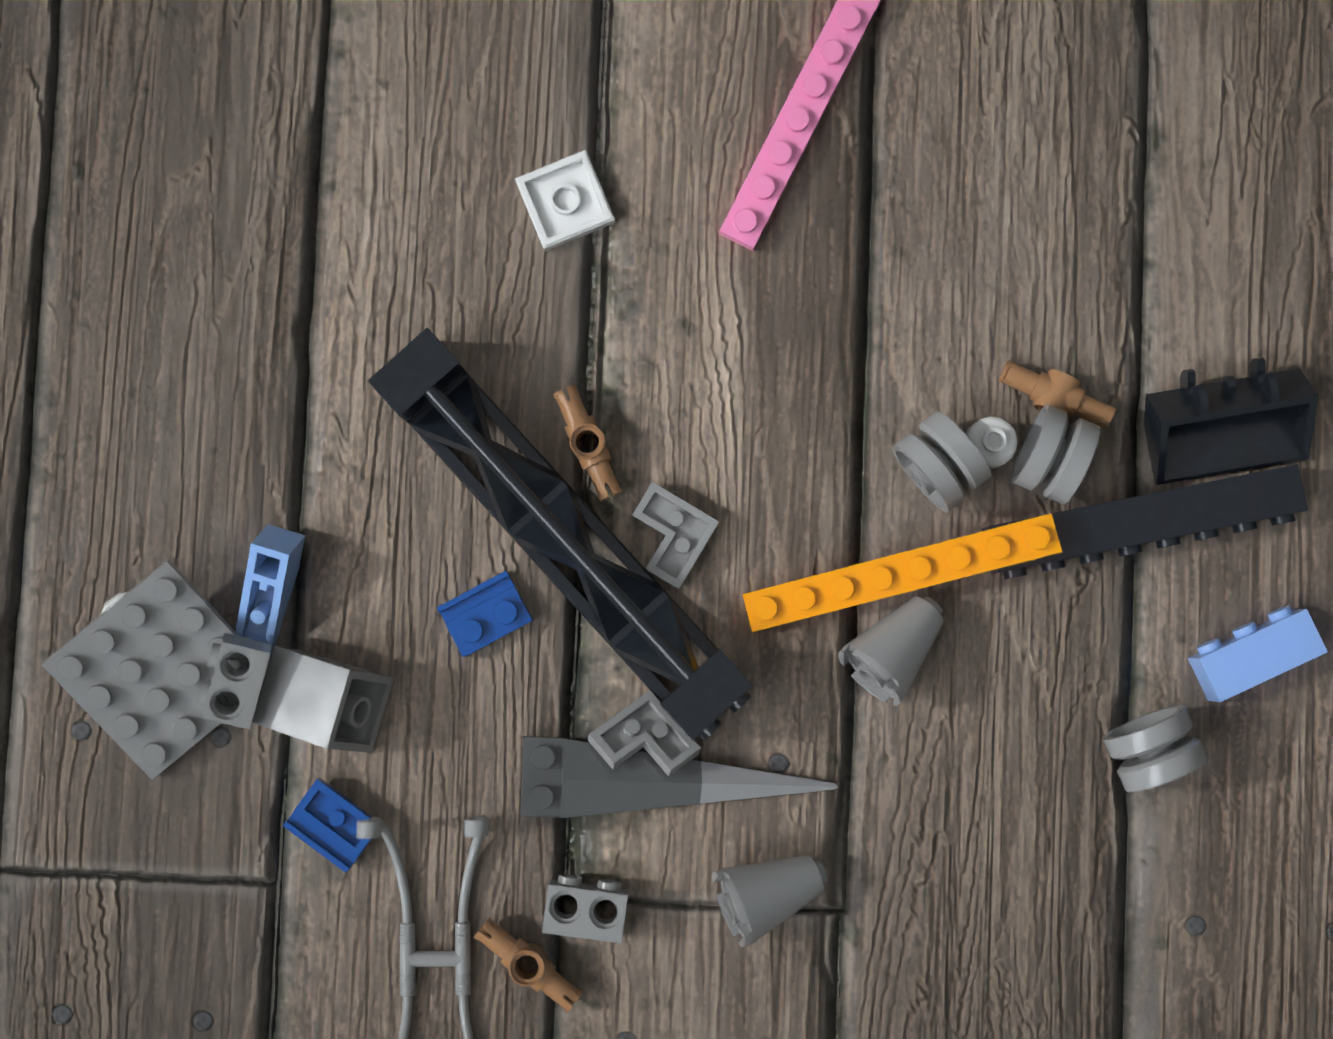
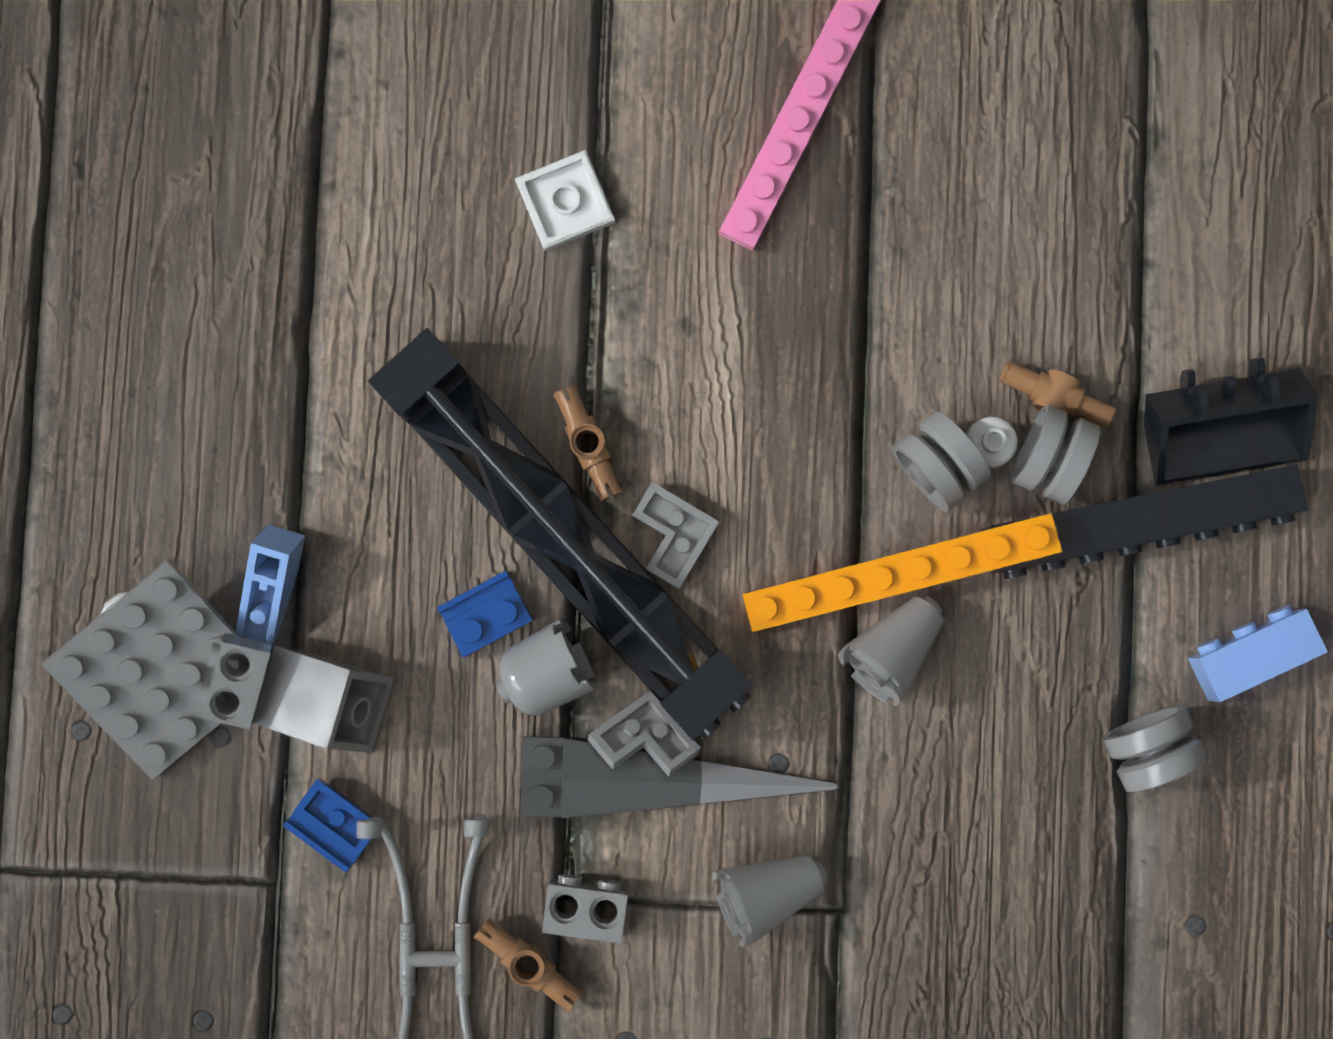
none -> light grey cylinder [496,619,597,716]

